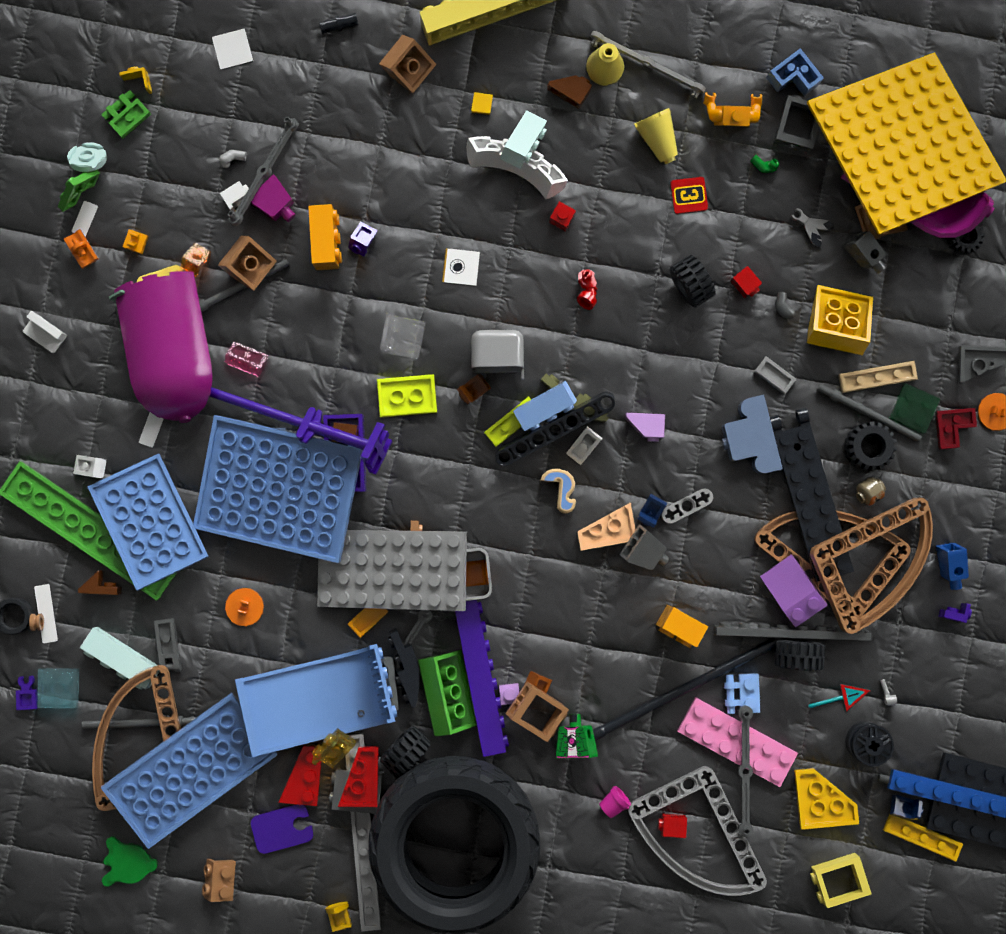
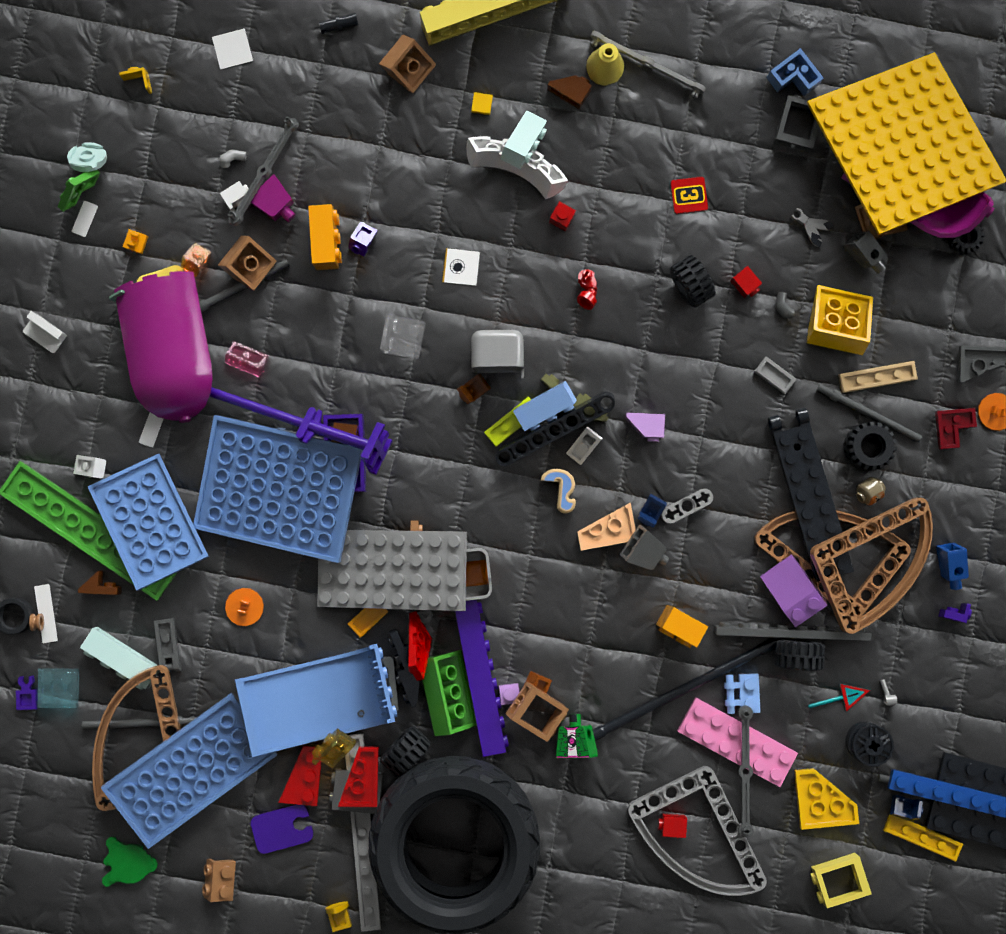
orange hips [64,229,99,269] -> none
bright green plate [101,90,151,139] -> none
neon yellow tile [377,374,437,418] -> none
dark pink piece [599,786,631,818] -> none
light yellow cone [634,108,678,164] -> none
light orange torso [703,92,762,127] -> none
sand blue brick [722,395,783,474] -> none
green arm [750,154,779,173] -> none
clear green plate [889,383,940,434] -> none
none -> red wing [408,612,432,681]

